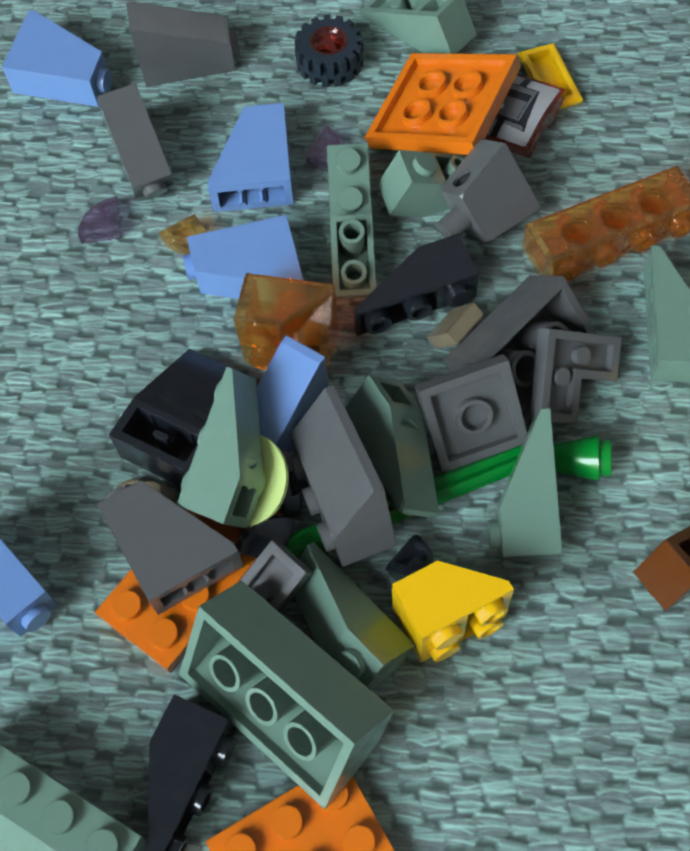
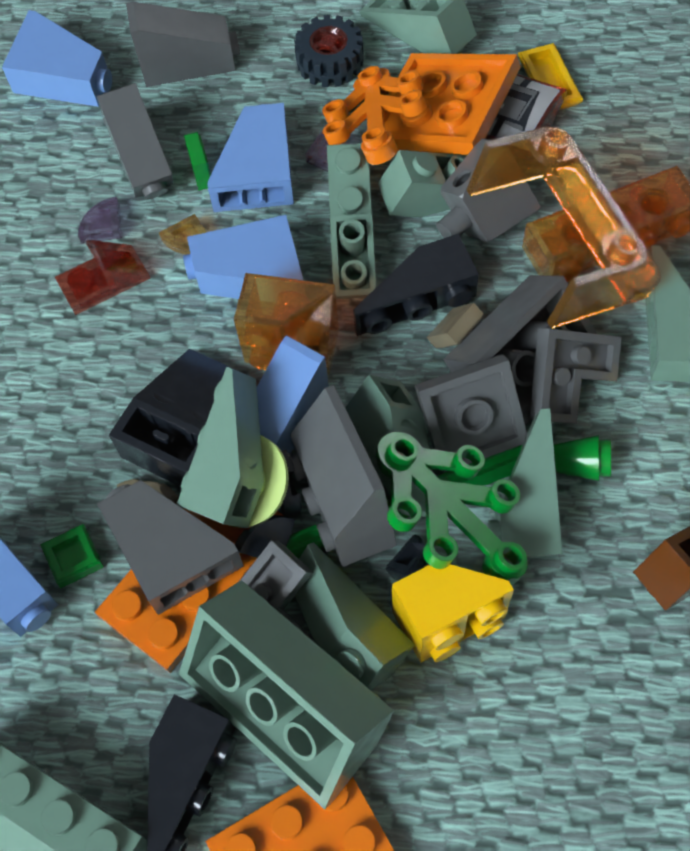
none -> green tile [40,524,104,588]
none -> clear red slope [55,240,150,315]
none -> green tile [184,132,211,191]
none -> orange plant [322,66,427,165]
none -> green plant [376,432,528,586]
none -> clear orange windscreen [466,127,661,329]

